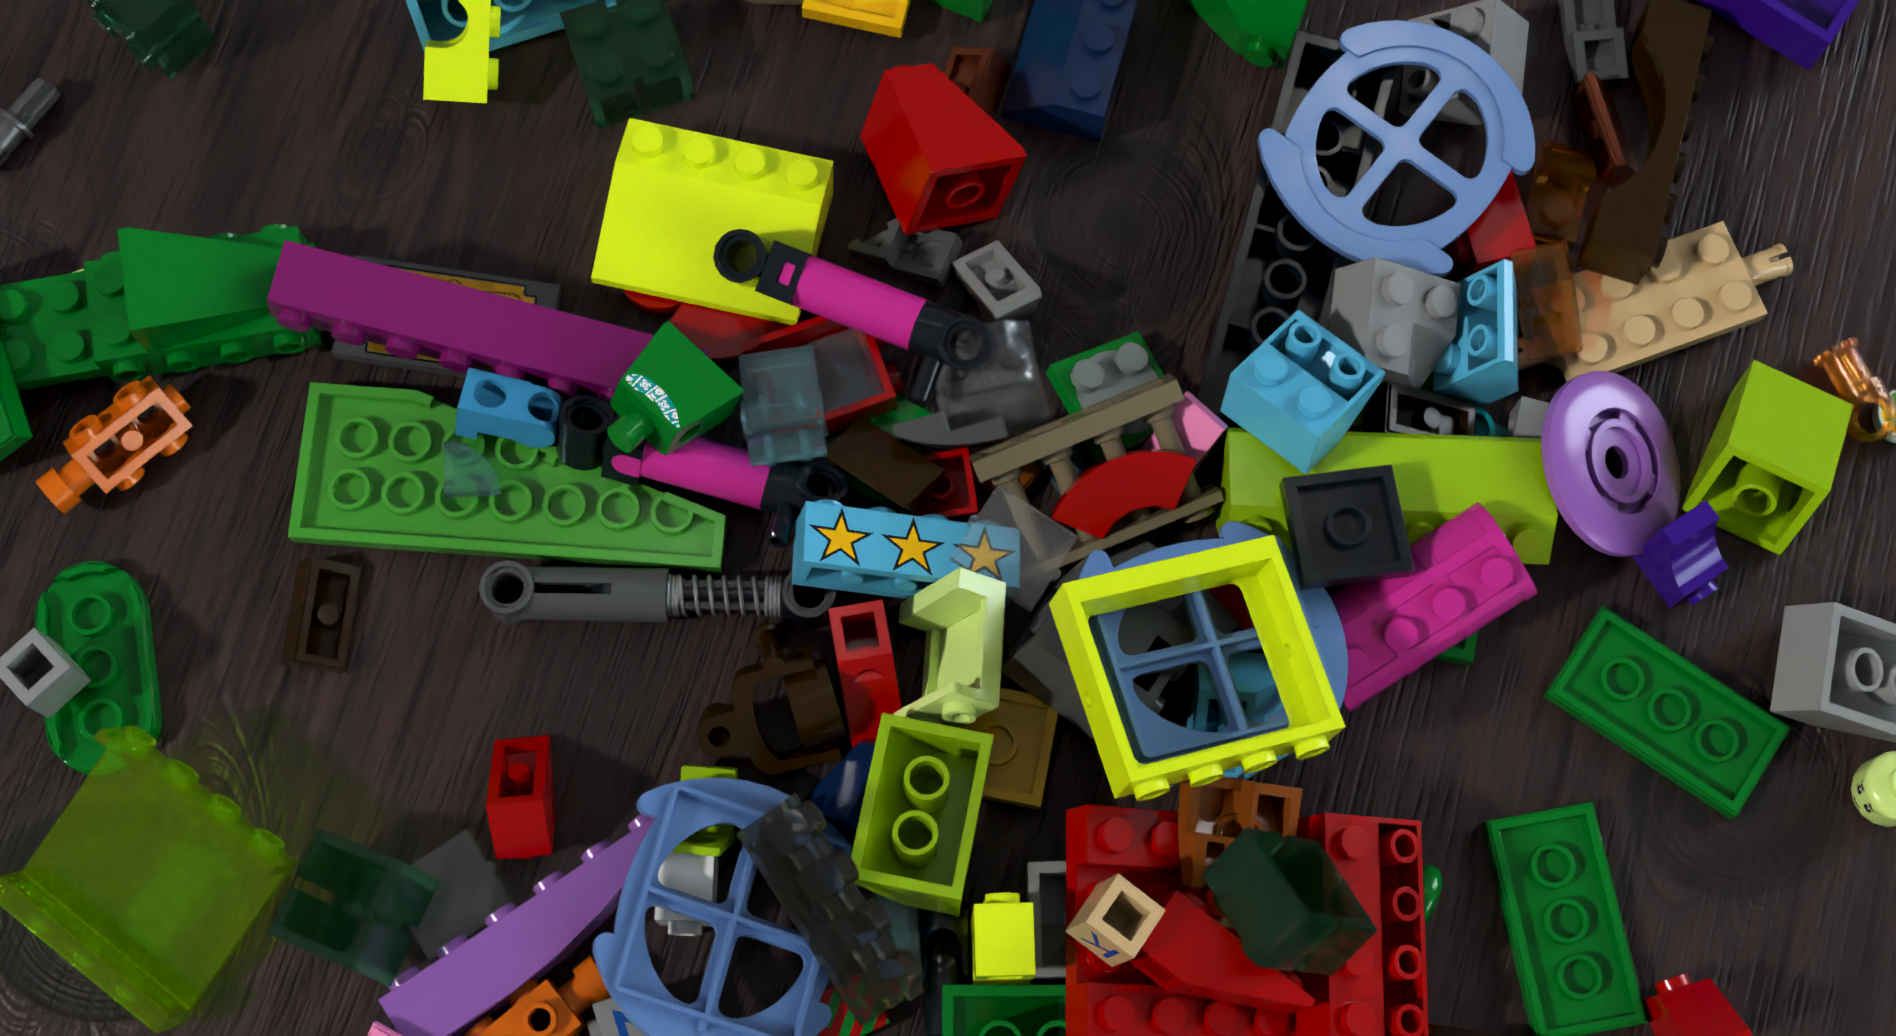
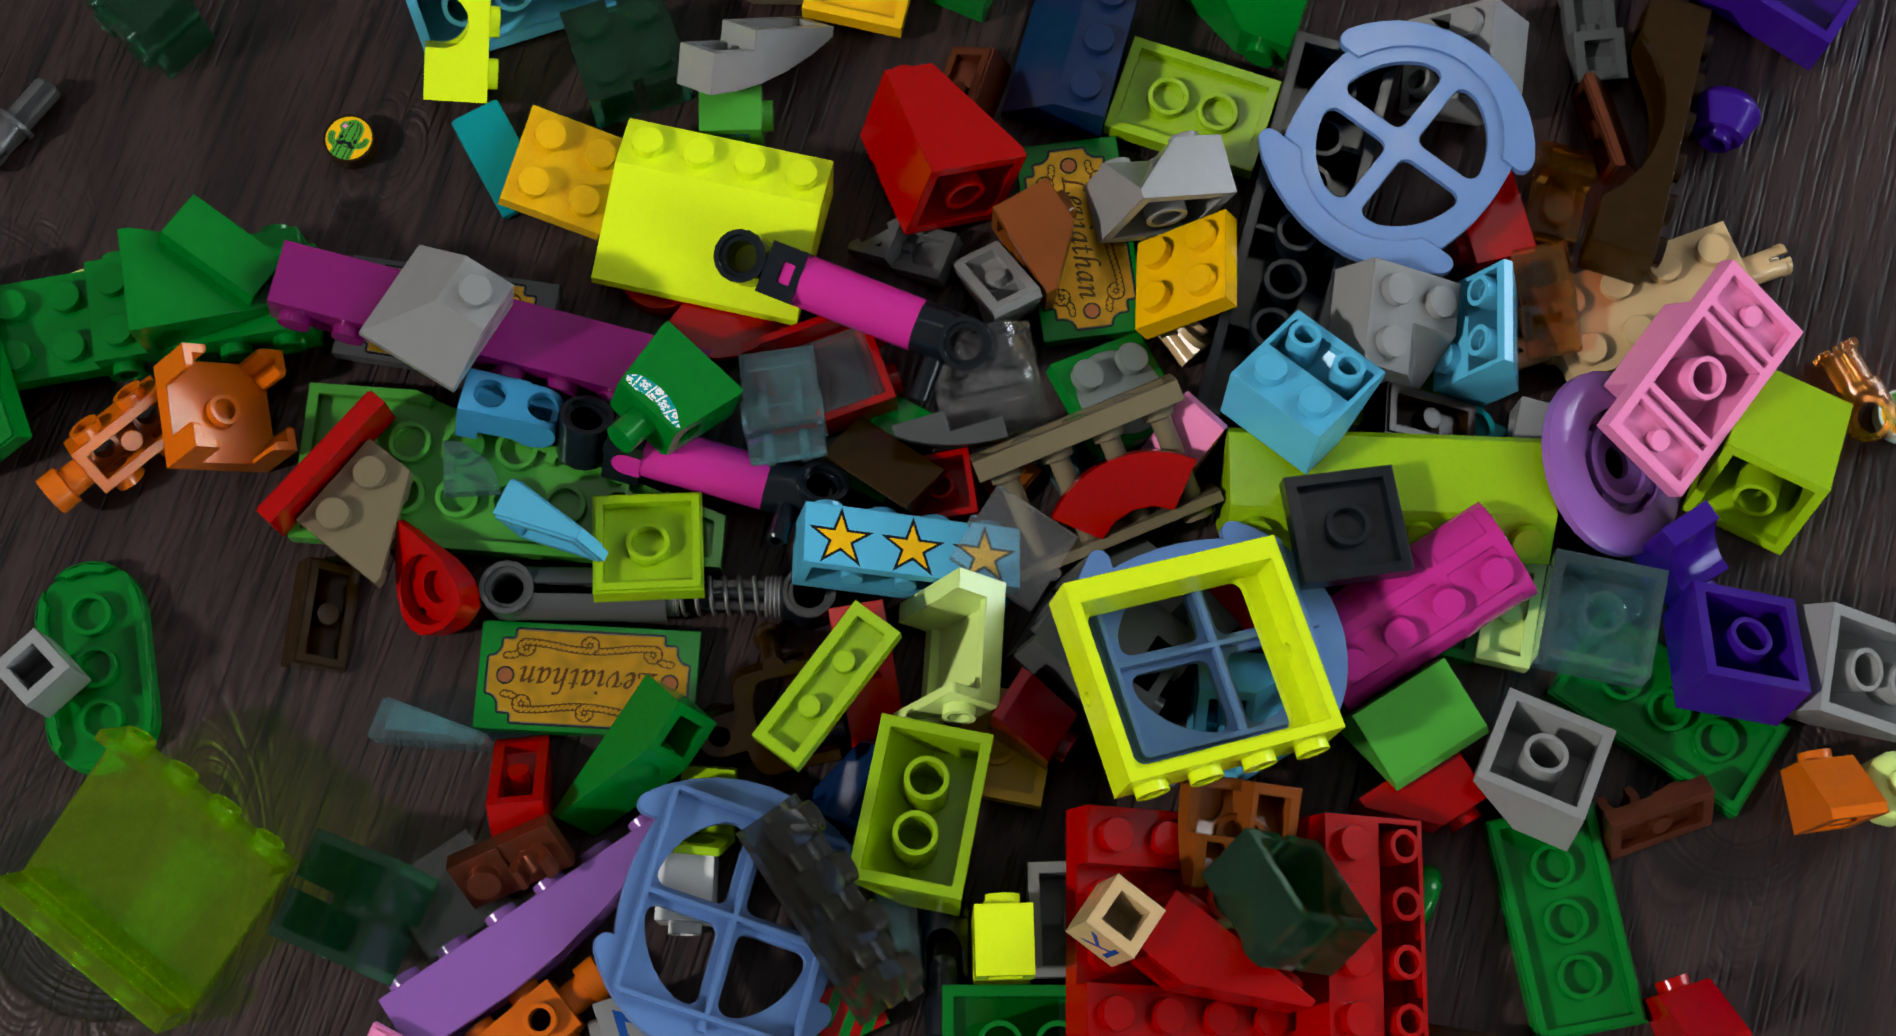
none -> orange panel [153,343,298,473]
none -> green tile [158,194,280,306]
none -> red tile [256,391,396,537]
none -> dark tan wing [296,438,414,589]
none -> tile [323,114,378,169]
none -> light grey slope [359,245,514,393]
none -> clear light blue slope [368,697,494,753]
none -> red piece [395,519,481,636]
none -> copper plate [446,813,575,909]
none -> teal slope [451,100,520,221]
none -> tile [472,620,703,738]
none -> medium azure slope [493,479,609,562]
none -> yellow plate [498,105,623,240]
none -> green slope [552,674,717,836]
none -> lime tile [592,492,705,603]
none -> light grey slope [677,16,834,95]
none -> bright green brick [699,84,774,146]
none -> lime plate [752,600,902,772]
none -> dark red slope [989,667,1080,770]
none -> dark orange slope [991,177,1077,312]
none -> tile [1017,136,1142,348]
none -> light grey slope [1084,131,1237,244]
none -> lime plate [1103,36,1282,180]
none -> yellow plate [1135,209,1237,339]
none -> tan plate [1158,318,1212,368]
none -> bright green slope [1340,658,1489,791]
none -> red slope [1350,752,1487,833]
none -> yellowish green plate [1473,564,1547,673]
none -> light grey slope [1473,687,1616,852]
none -> clear light blue brick [1530,548,1669,690]
none -> bright pink brick [1596,259,1803,497]
none -> copper plate [1597,774,1715,861]
none -> dark purple brick [1662,580,1811,726]
none -> dark purple cone [1690,86,1762,153]
none -> orange slope [1780,748,1889,835]

